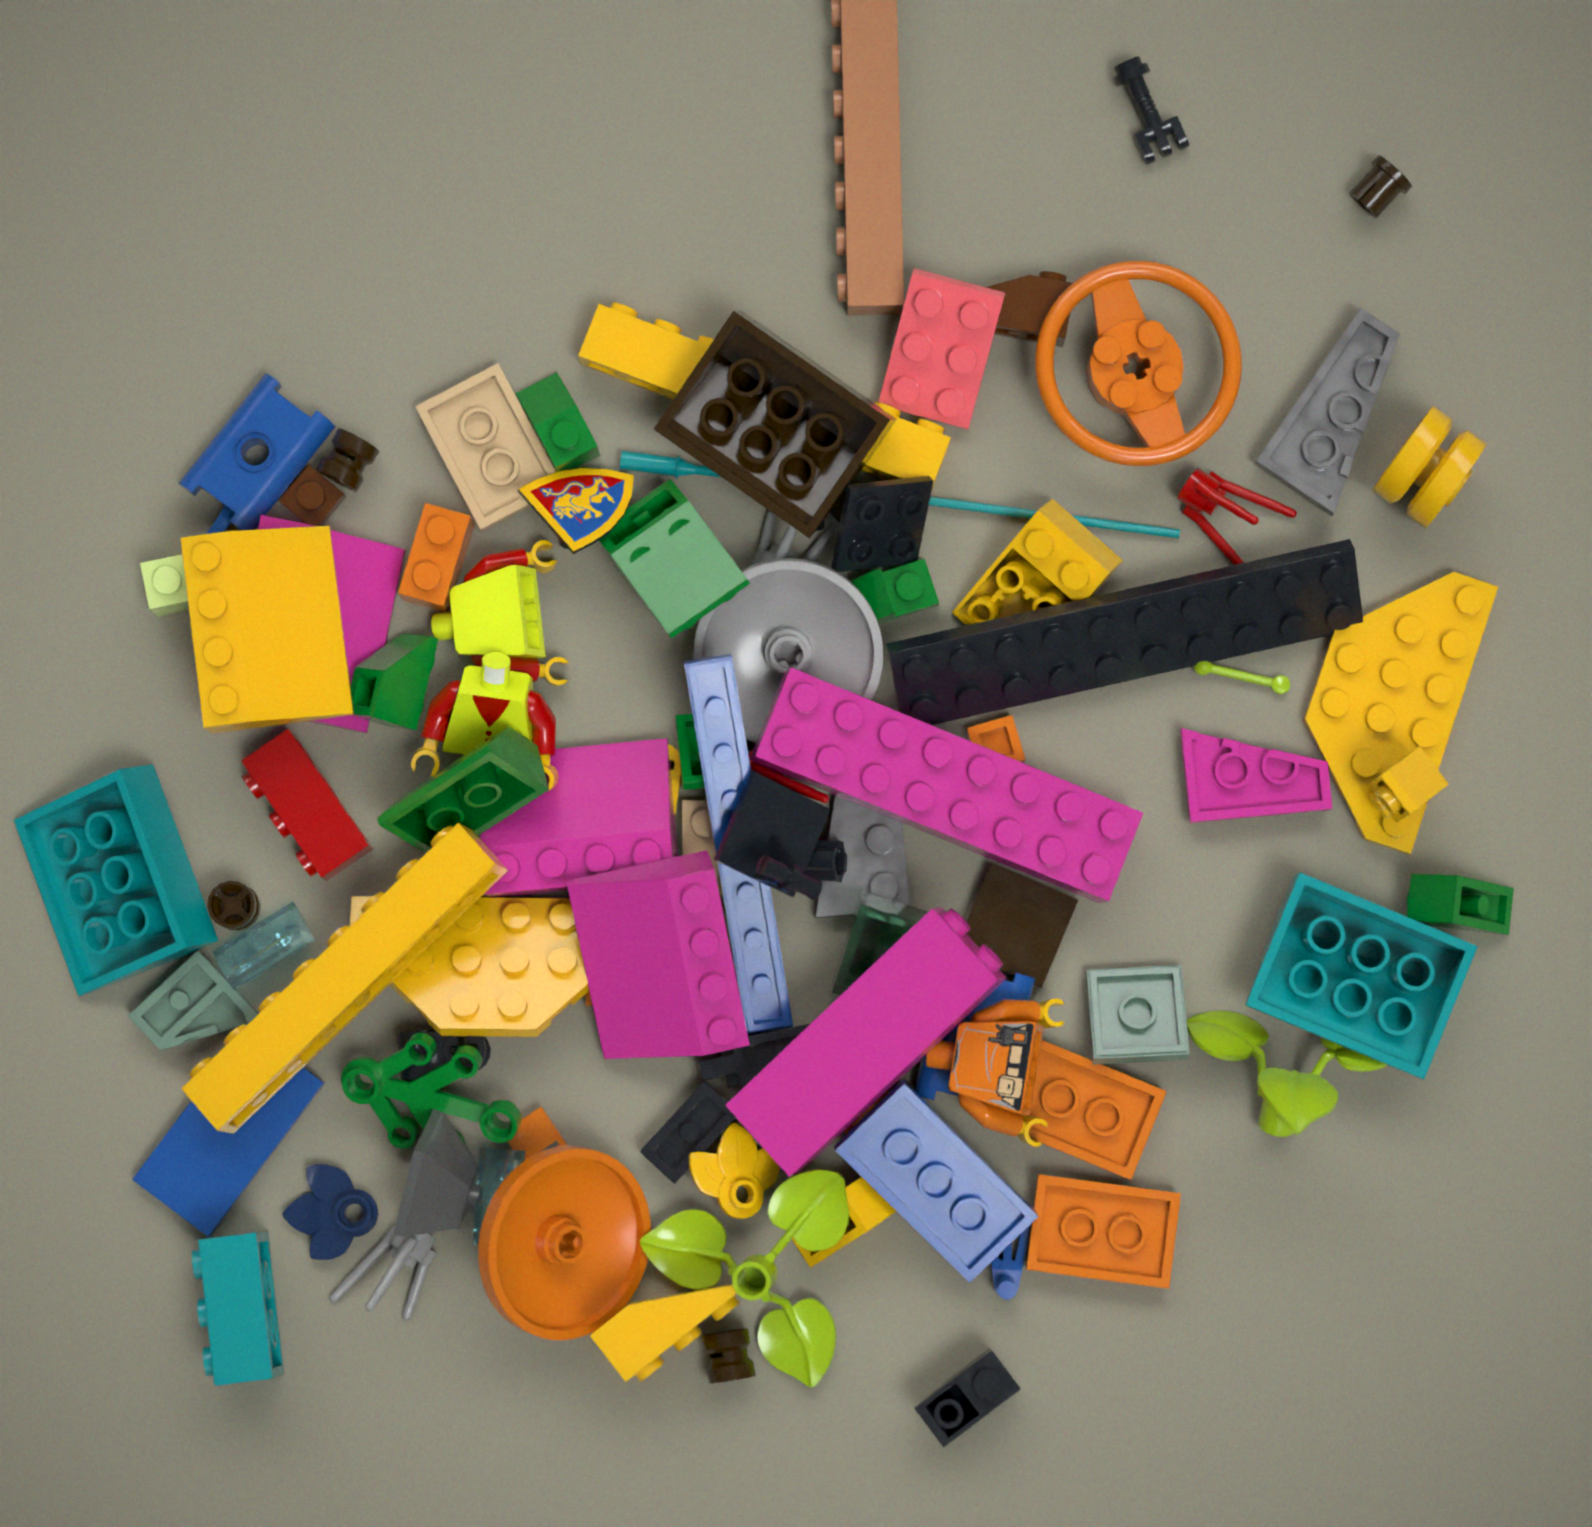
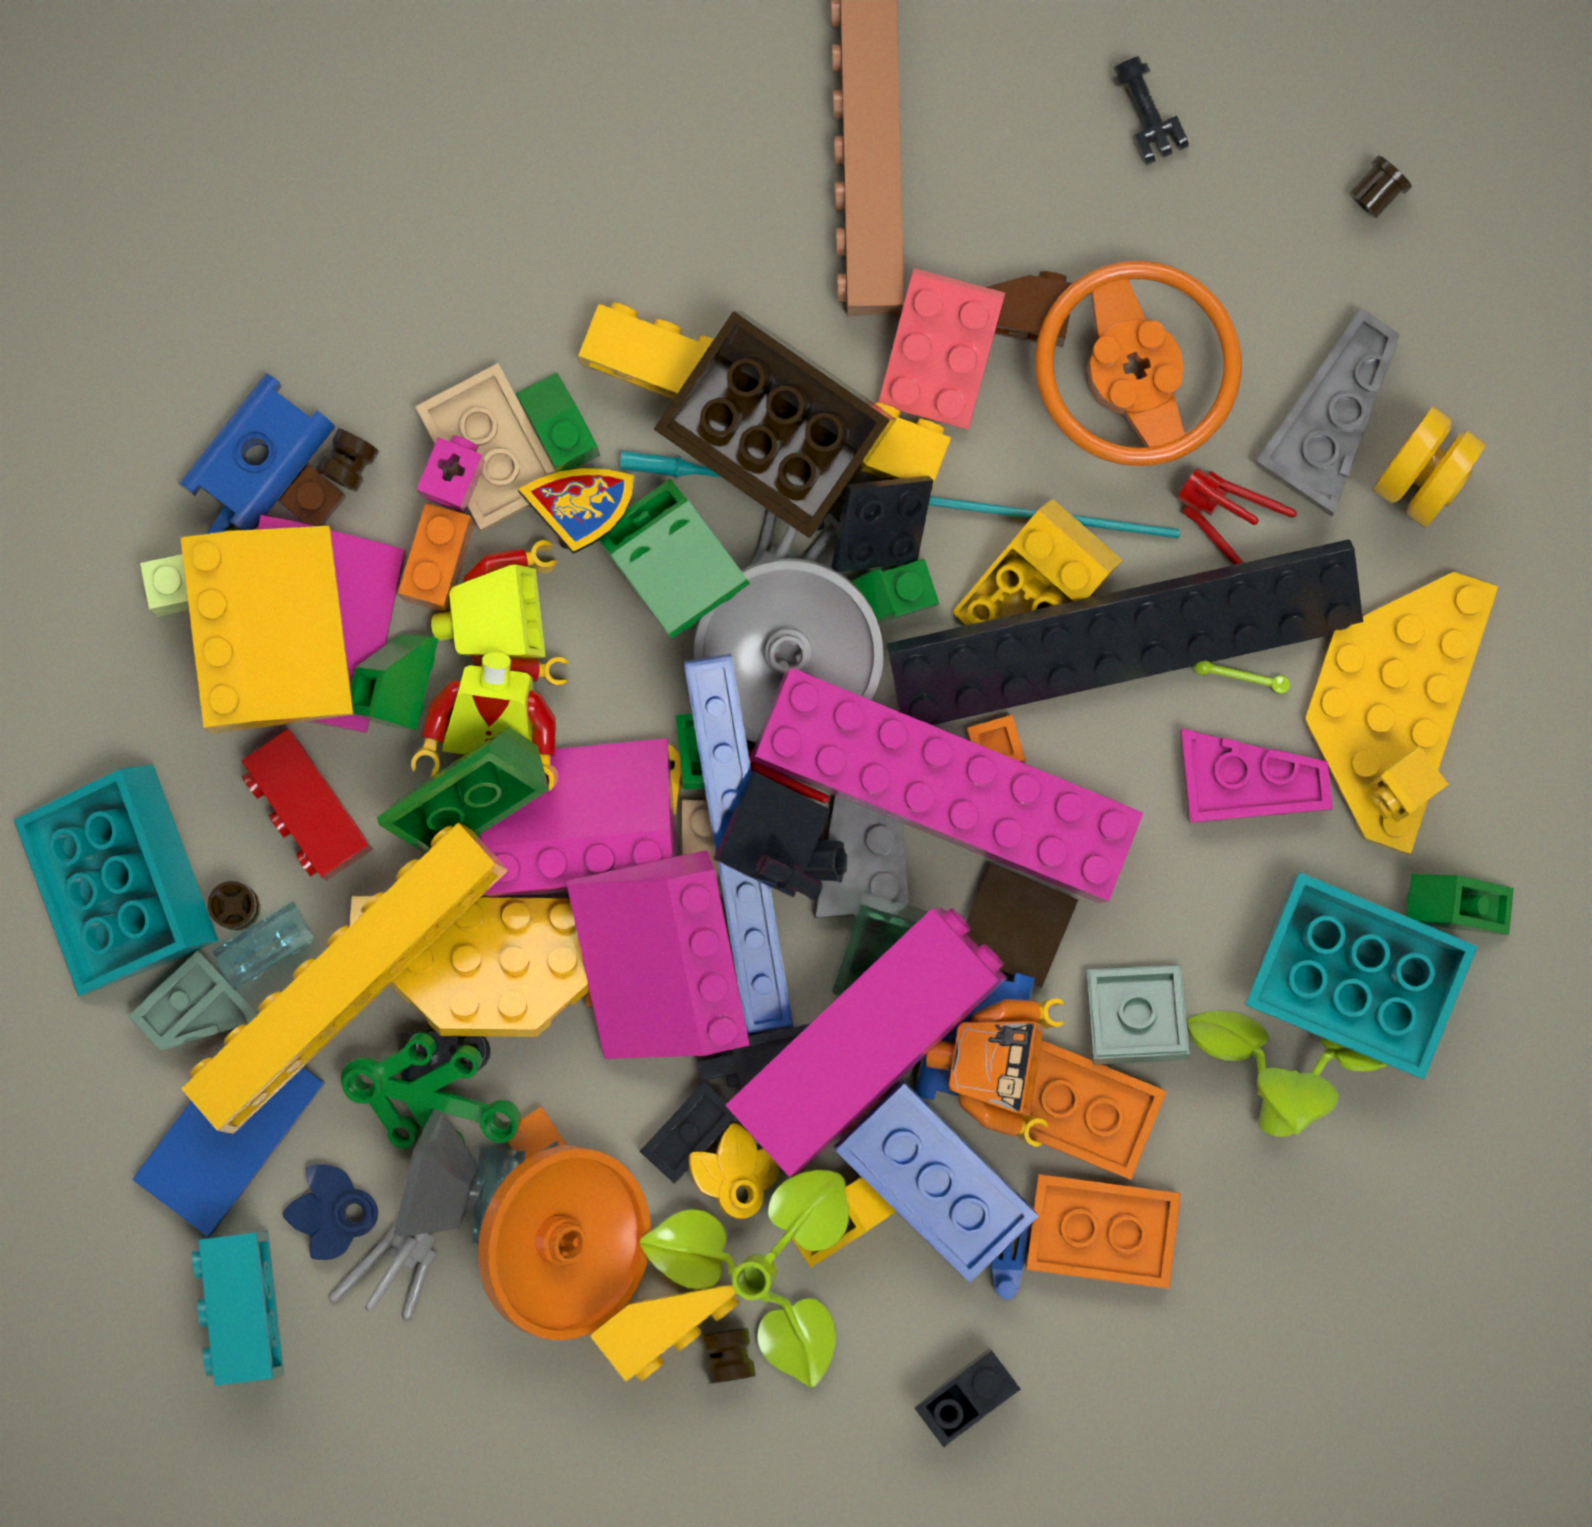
none -> dark pink brick [416,435,485,514]

